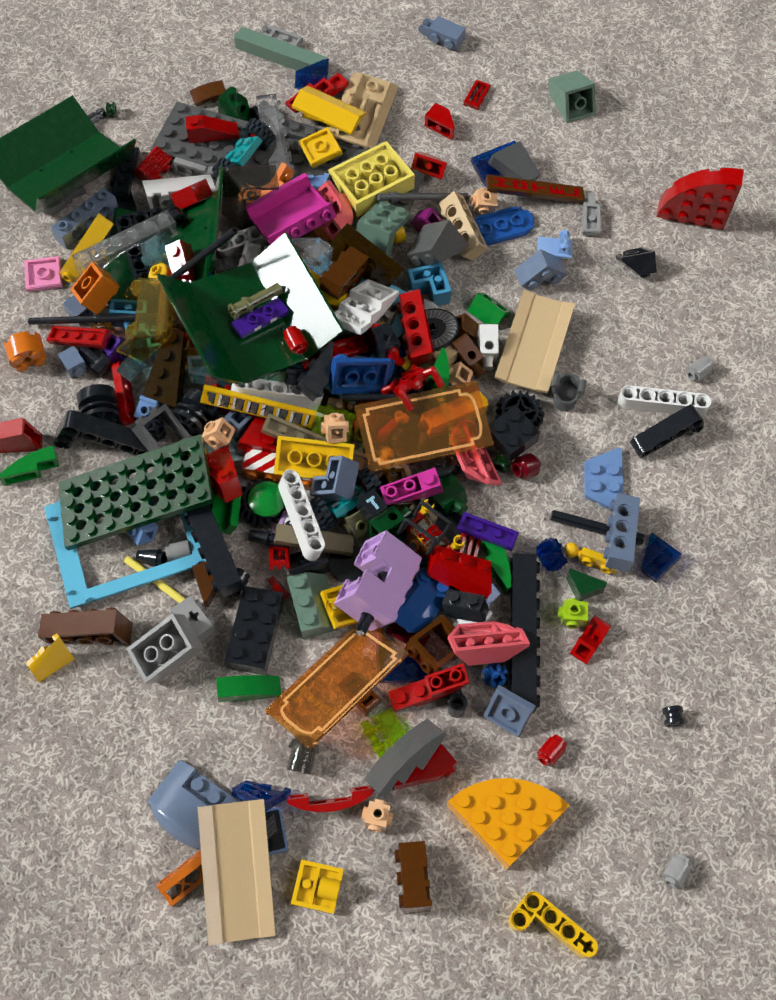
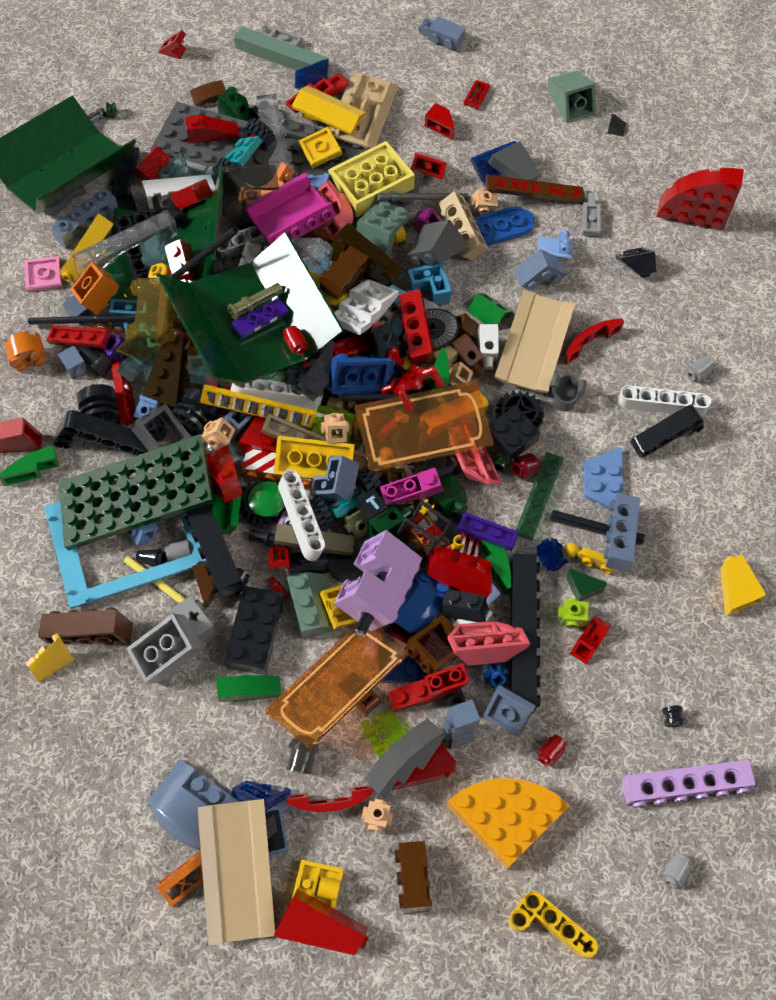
clear blue wing [641,532,682,583] -> none
none -> red slope [158,29,186,59]
none -> clear light blue slope [158,152,188,179]
none -> red slope [274,889,369,956]
none -> sand blue arch [442,699,481,750]
none -> clear green plate [515,452,564,541]
none -> red slope [564,319,624,365]
none -> pearl dark grey slope [607,114,626,137]
none -> lavender brick [621,760,756,808]
none -> yellow slope [720,555,766,616]

